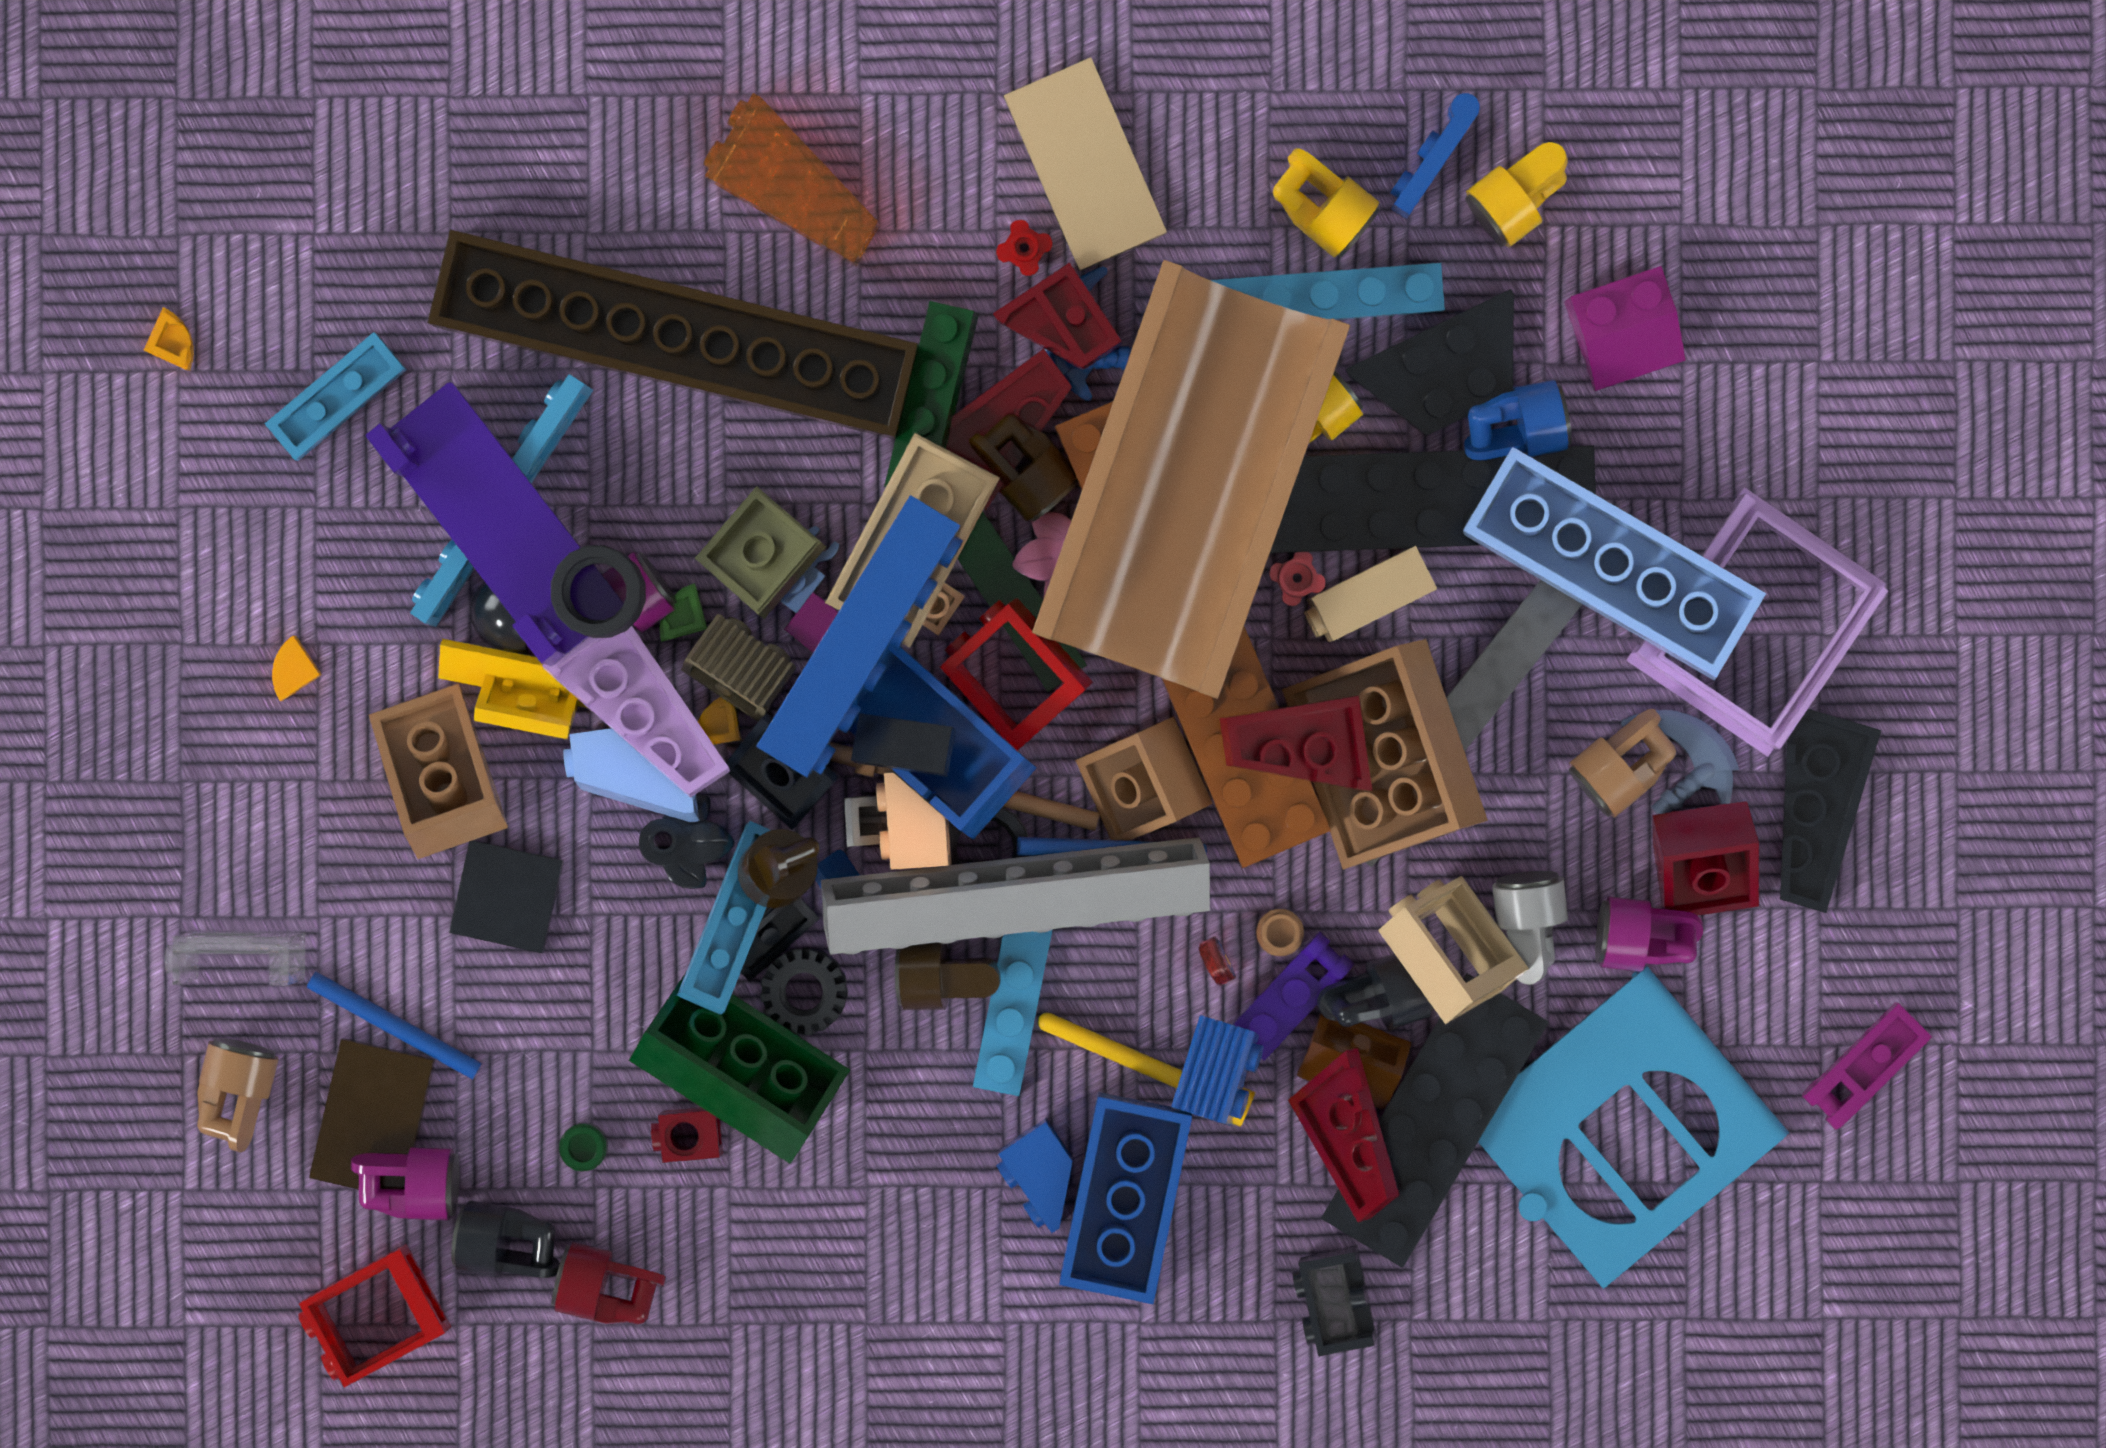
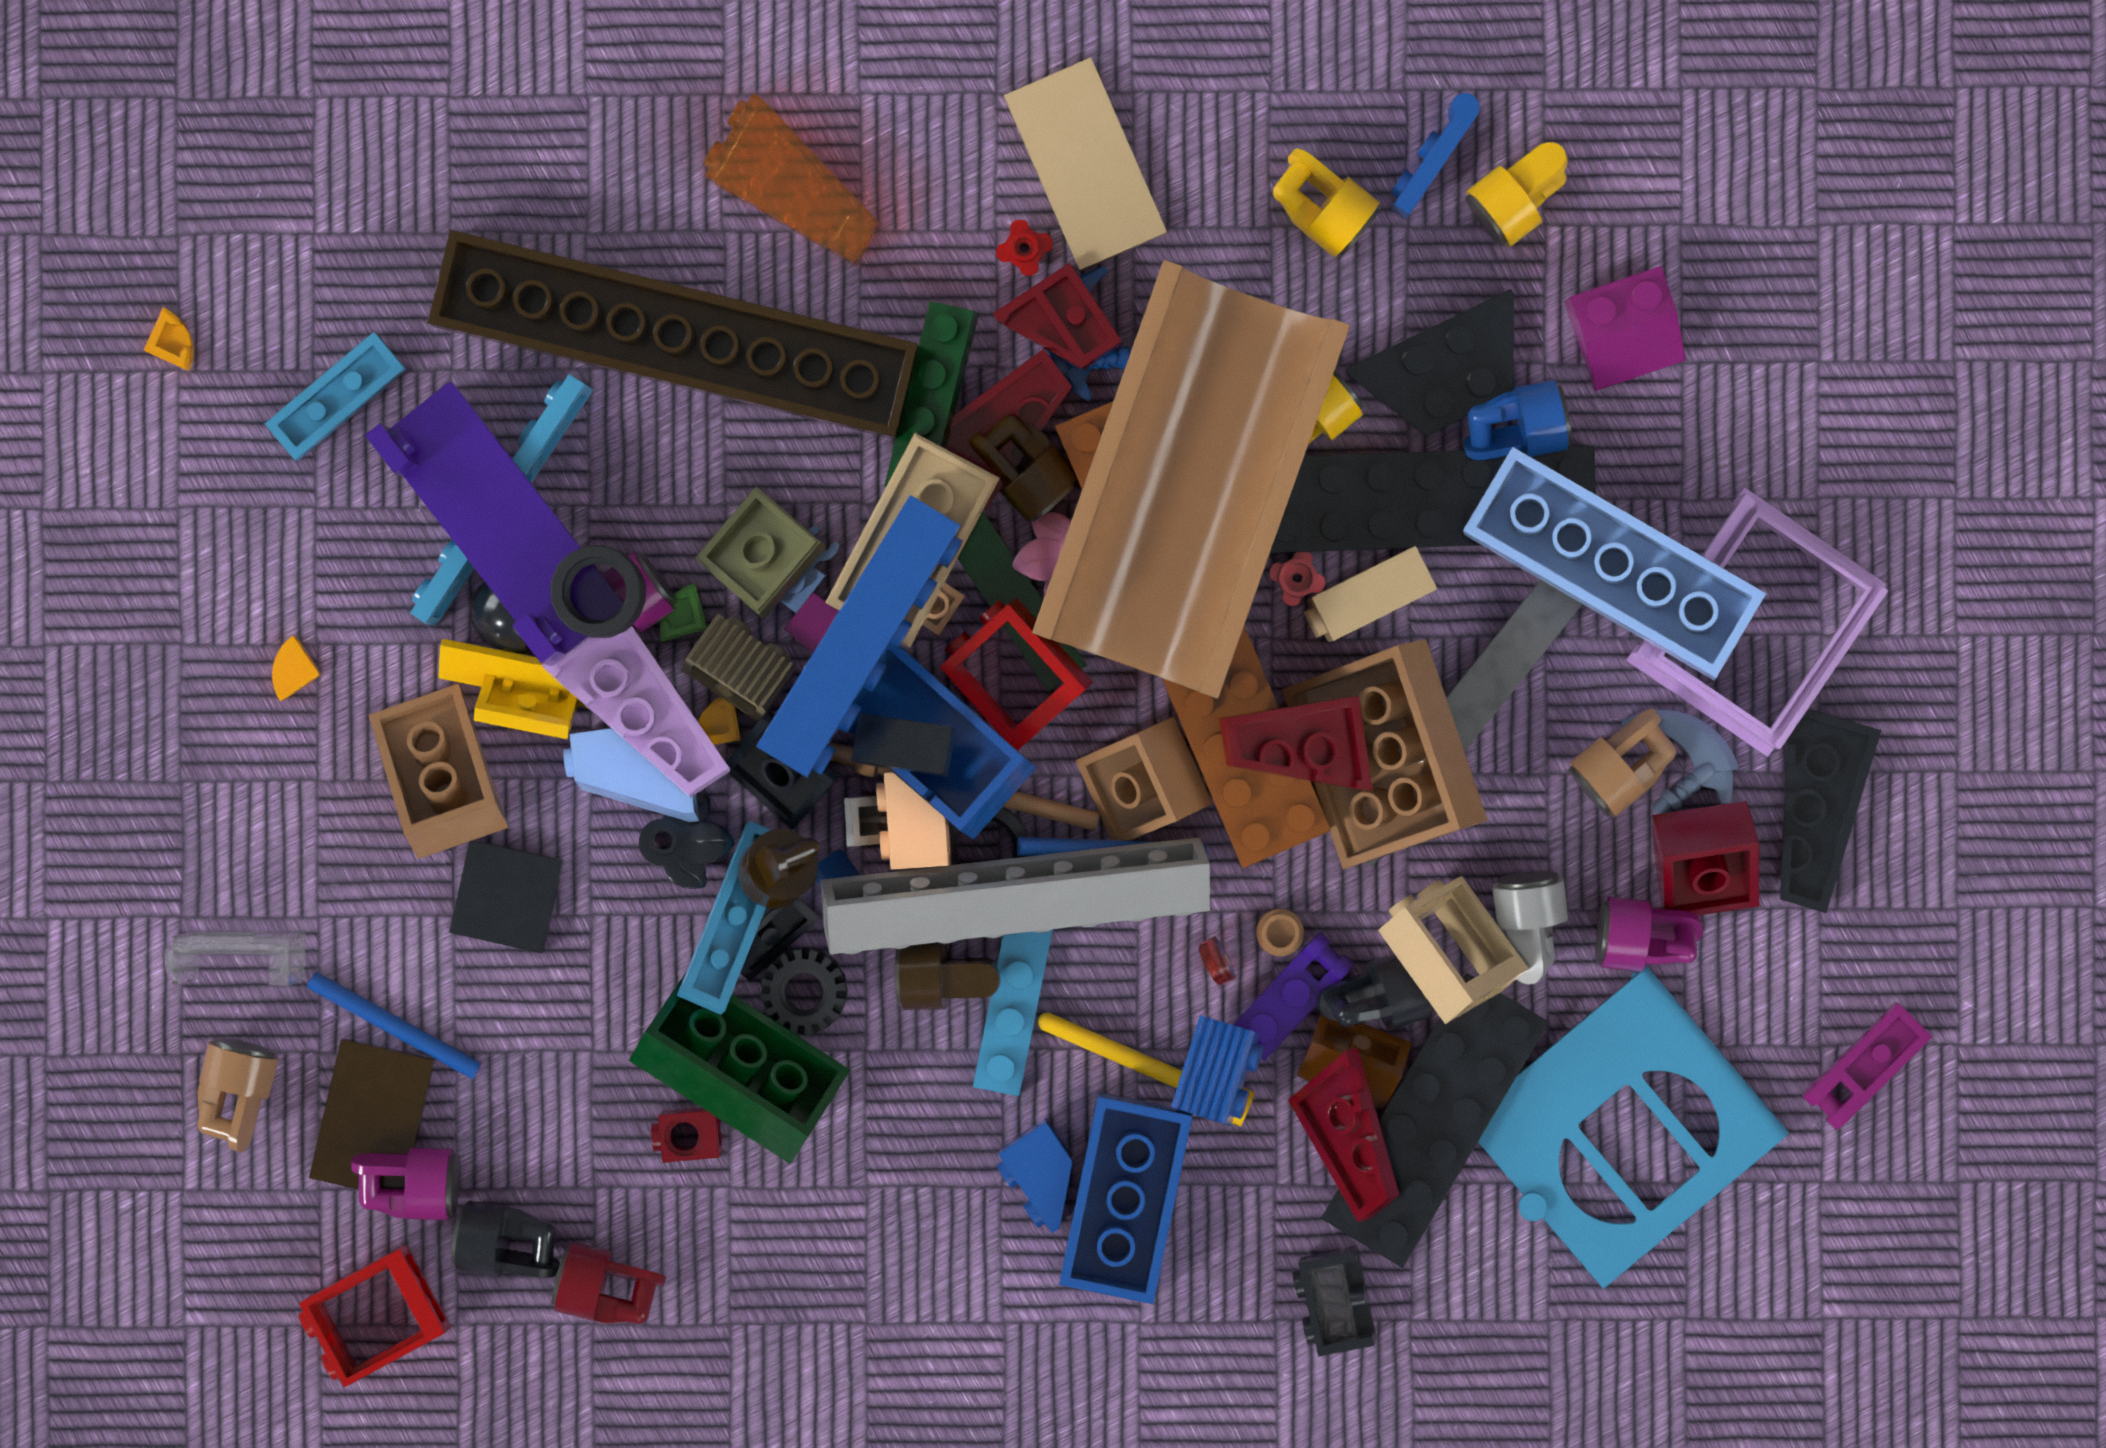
dark green tile [559,1122,608,1172] -> none
dark azure plate [1211,263,1445,320] -> none

